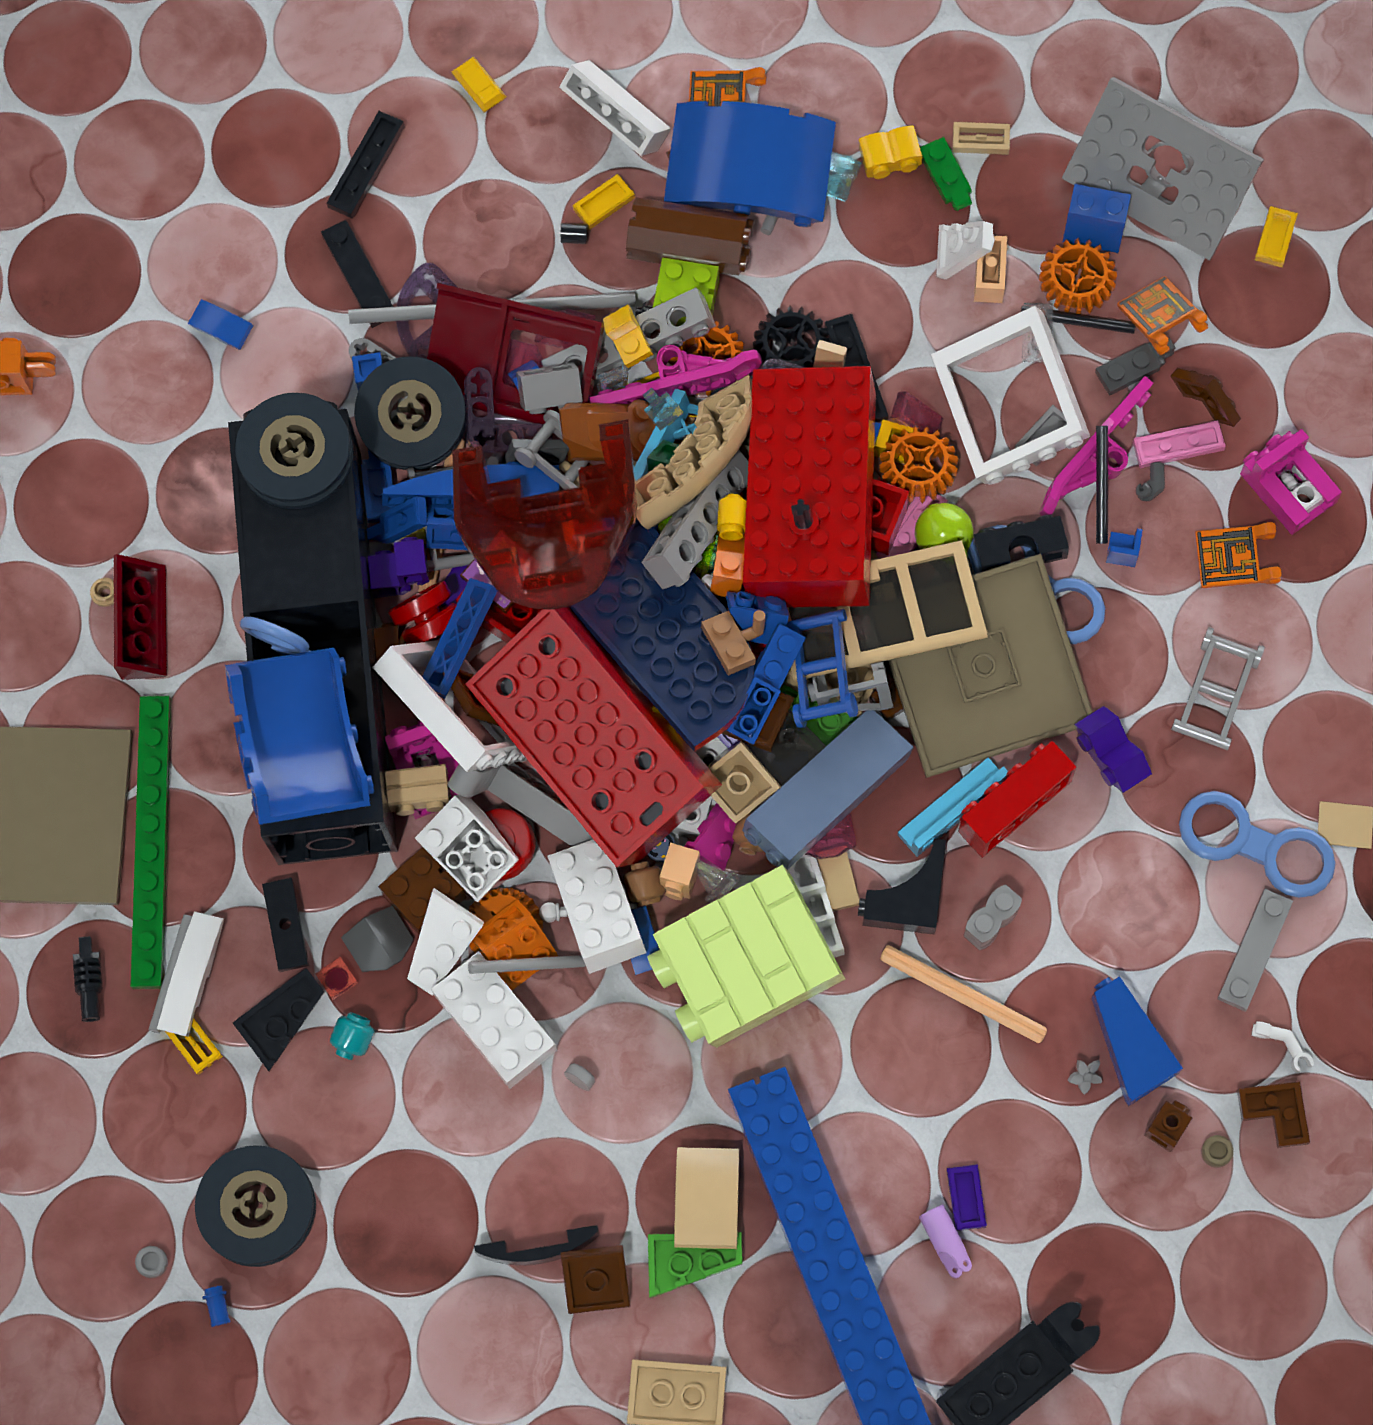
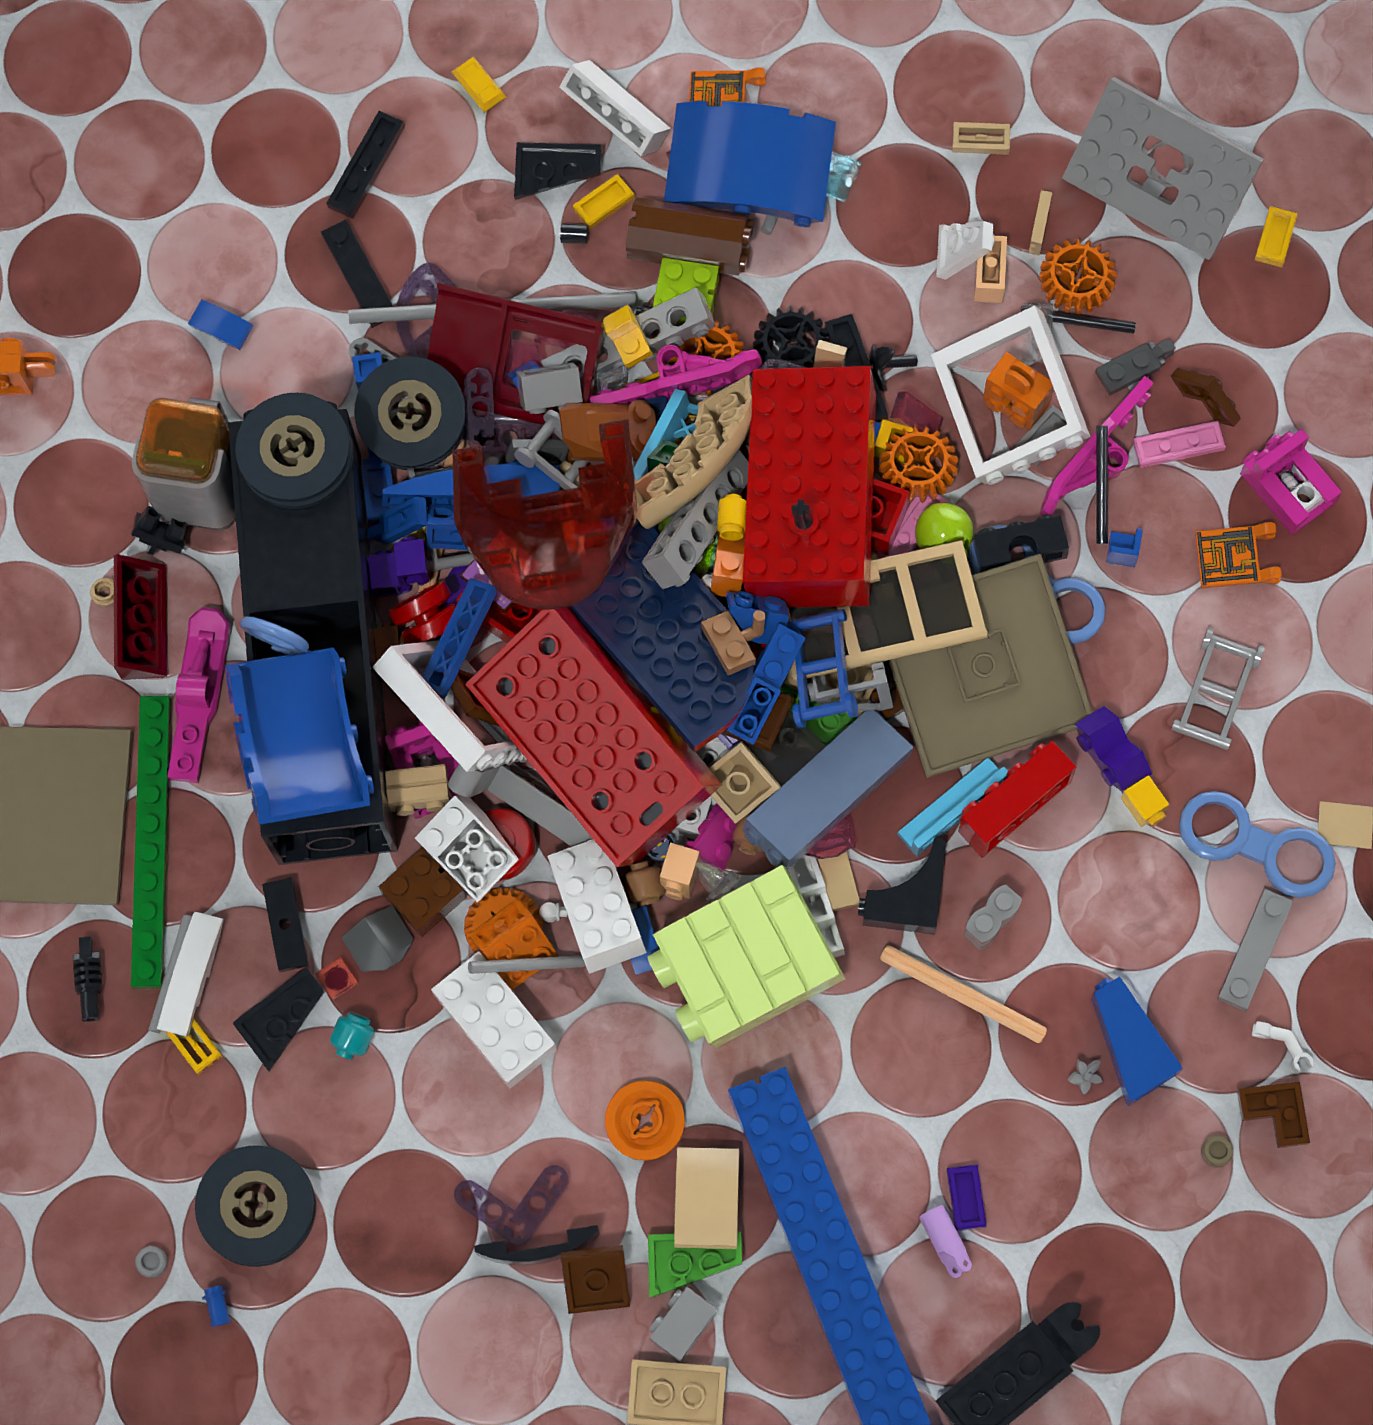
white wing [407,888,484,995] -> none
light grey tile [564,1063,595,1091] -> none
clear light blue plate [642,388,684,431] -> none
yellow brick [859,126,922,179] -> none
green hinge [920,137,972,211] -> none
blue slope [1062,184,1131,253] -> none
flag [1117,276,1208,355] -> none
dark grey arm [1136,462,1165,501] -> none
reddish brown brick [1144,1100,1193,1153] -> none
none -> black hips [131,506,186,555]
none -> piece [132,397,236,530]
none -> dark pink piece [167,607,231,784]
none -> clear purple beam [454,1165,569,1246]
none -> black wing [514,142,602,200]
none -> orange gear [605,1081,685,1161]
none -> light grey brick [649,1287,718,1363]
none -> black plant [869,344,918,392]
none -> orange brick [983,352,1054,430]
none -> tan tile [1029,190,1052,256]
none -> yellow brick [1121,775,1169,828]

